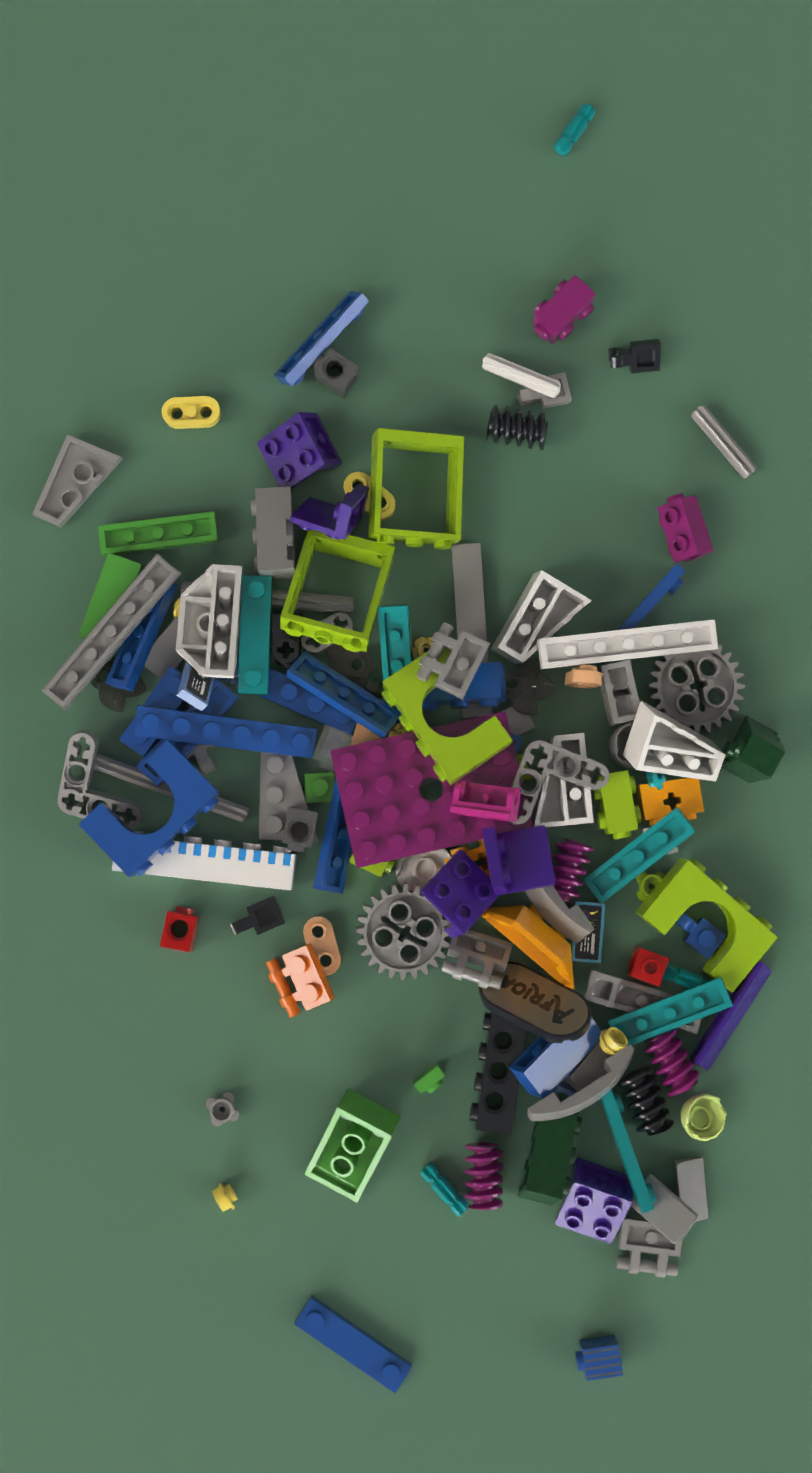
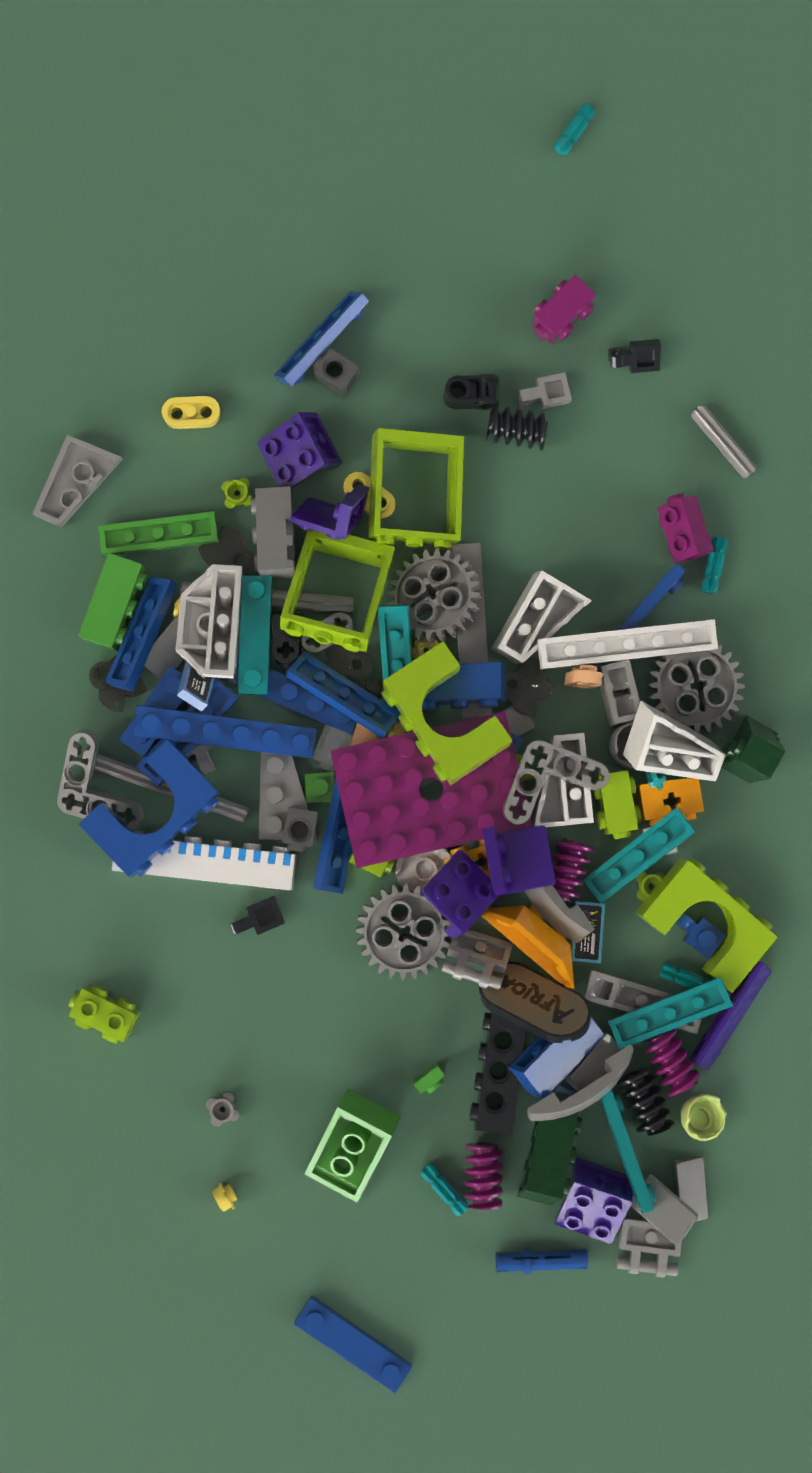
light grey tile [41,554,181,710] -> none
red brick [160,906,200,953] -> none
plate [266,943,335,1018] -> none
light nougat plate [303,916,341,976] -> none
light grey plate [416,622,490,700] -> none
dark pink hinge [450,781,521,823] -> none
white axle [482,353,561,398] -> none
blue brick [575,1335,623,1381] -> none
light yellow plate [599,1027,628,1055] -> none
red brick [625,946,669,987] -> none
none -> lime brick [68,984,141,1044]
none -> clear smoke plate [198,526,254,576]
none -> lime plate [221,478,253,509]
none -> light grey gear [387,548,483,644]
none -> black piece [443,374,499,410]
none -> blue pin [495,1248,588,1274]
none -> teal axle [701,537,728,594]

